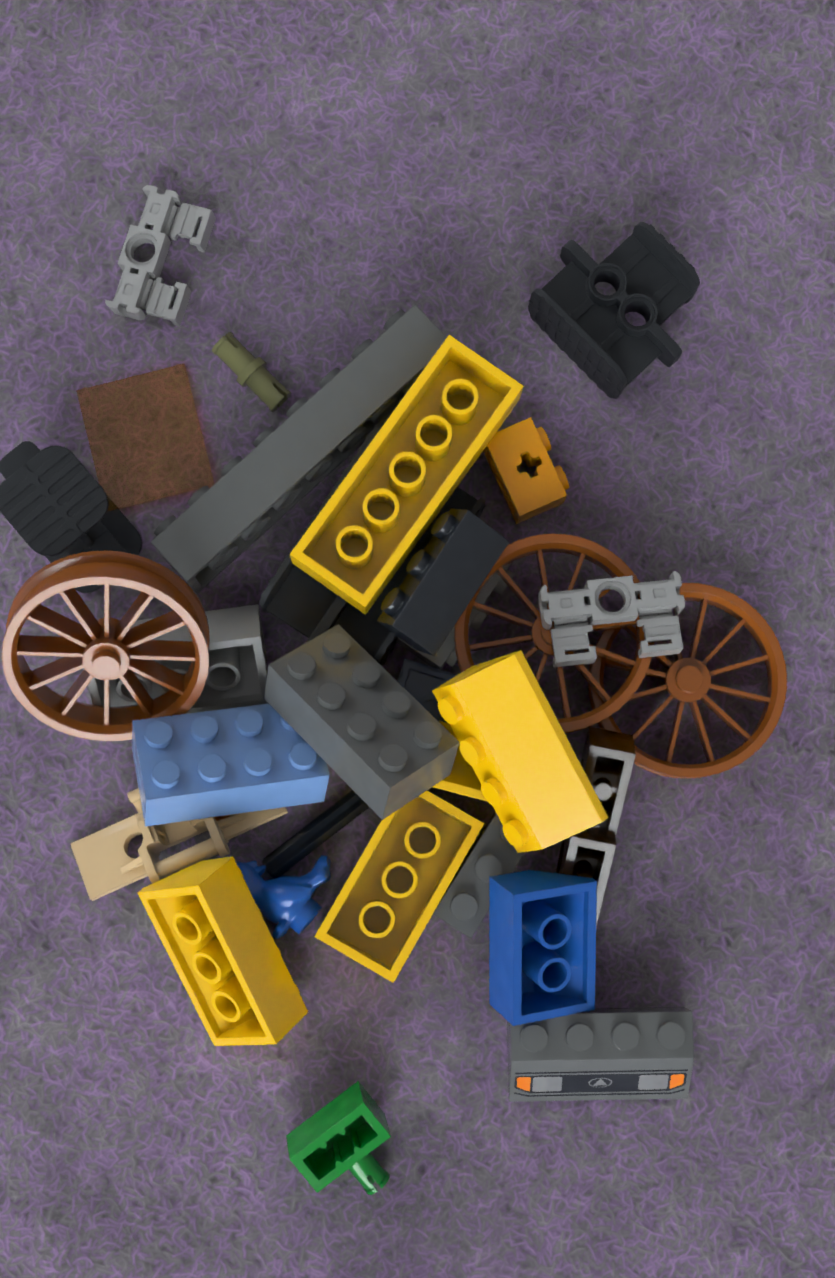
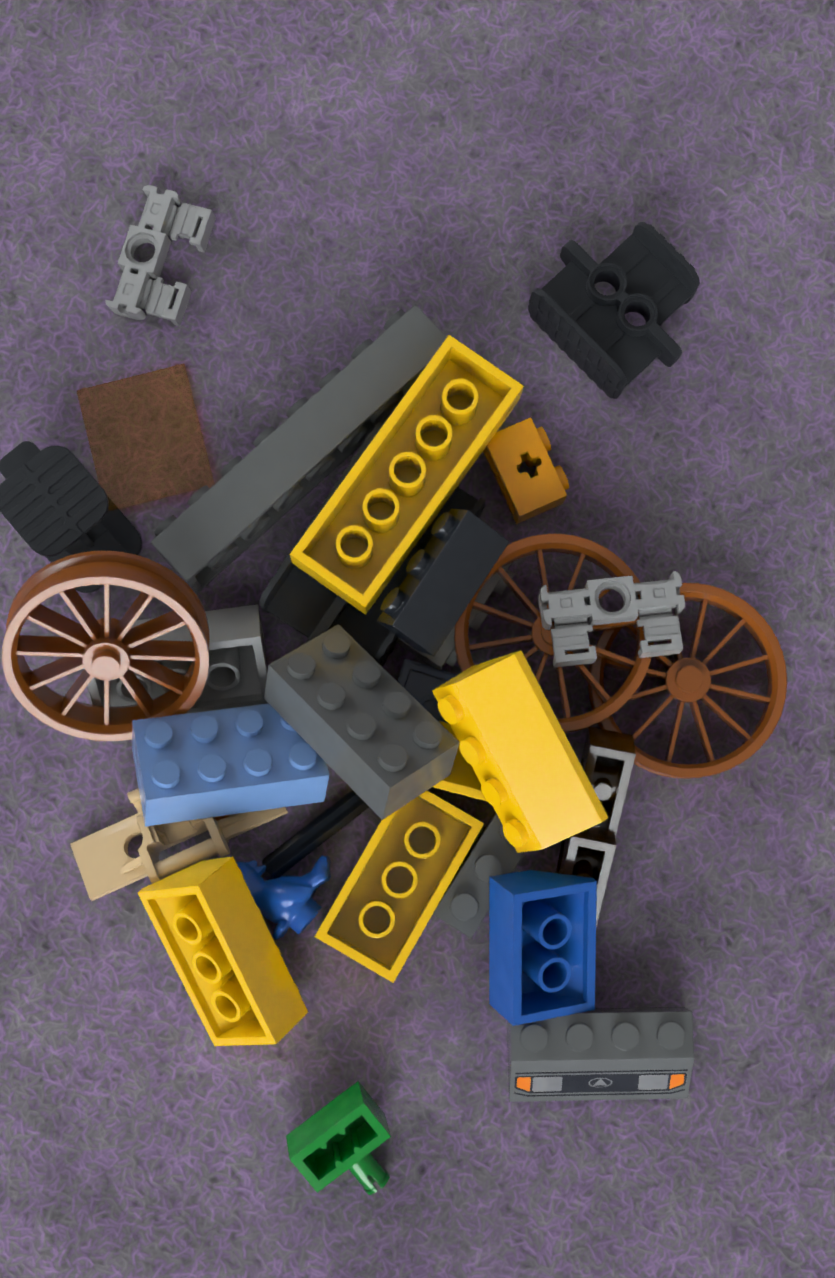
olive pin [212,332,292,412] -> none

